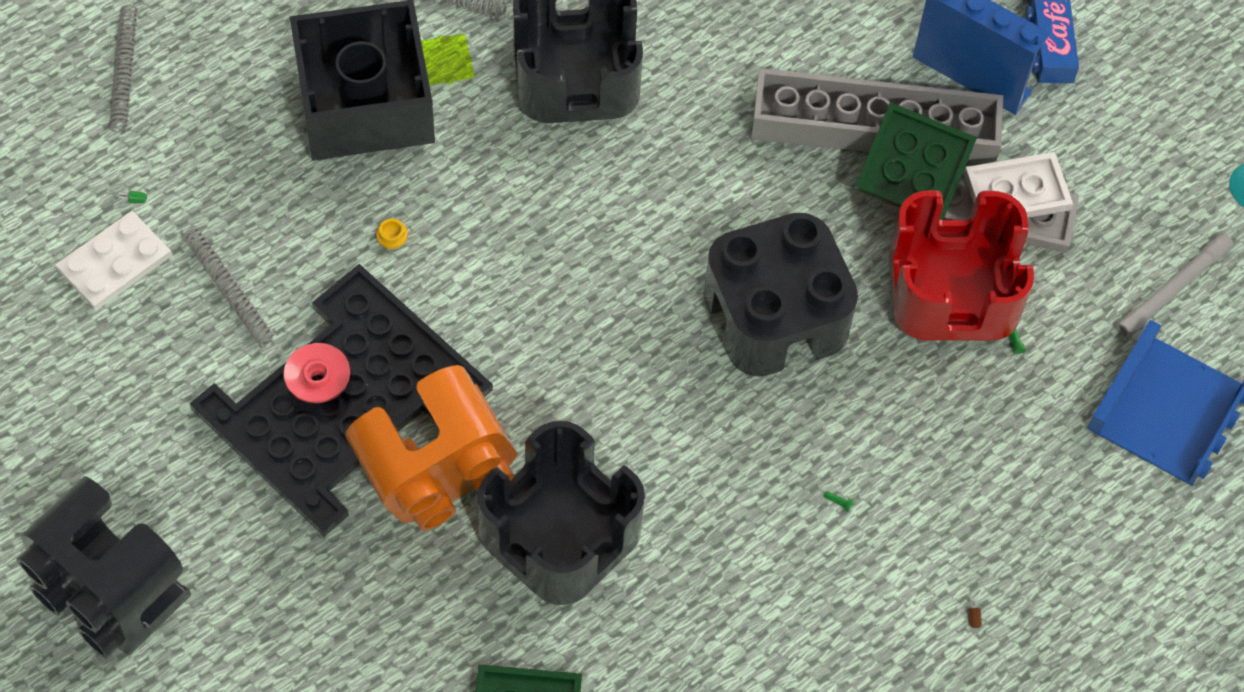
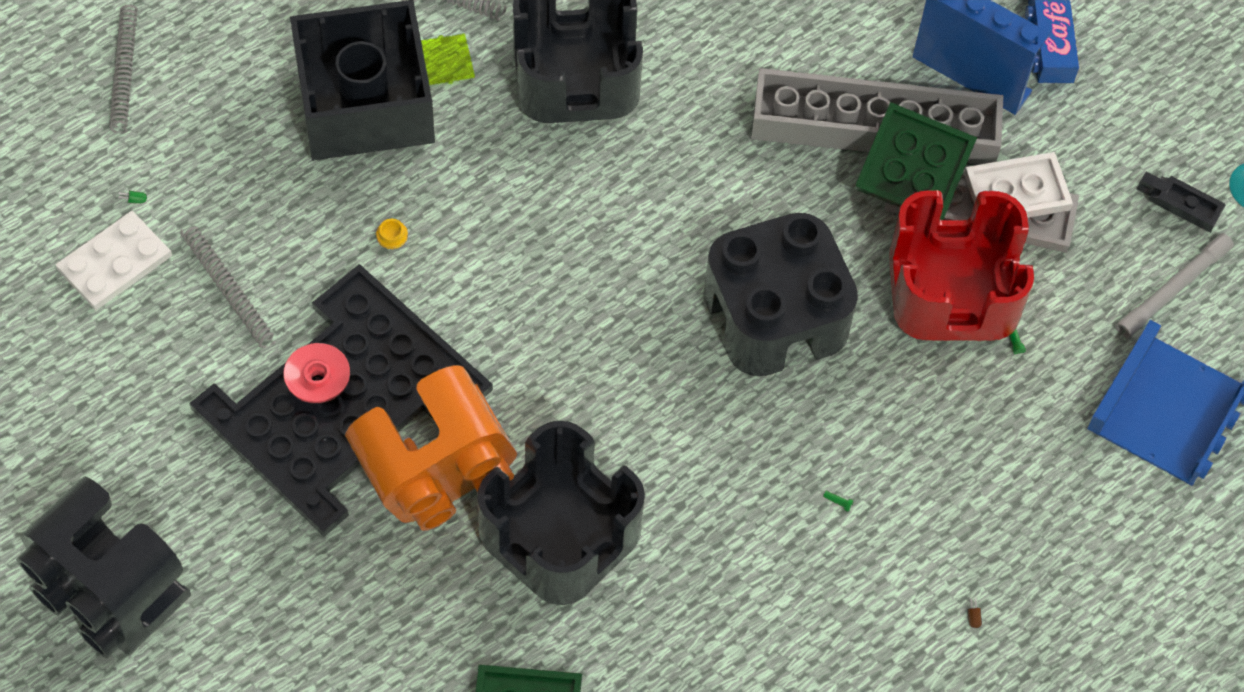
none -> black hinge [1136,171,1226,233]

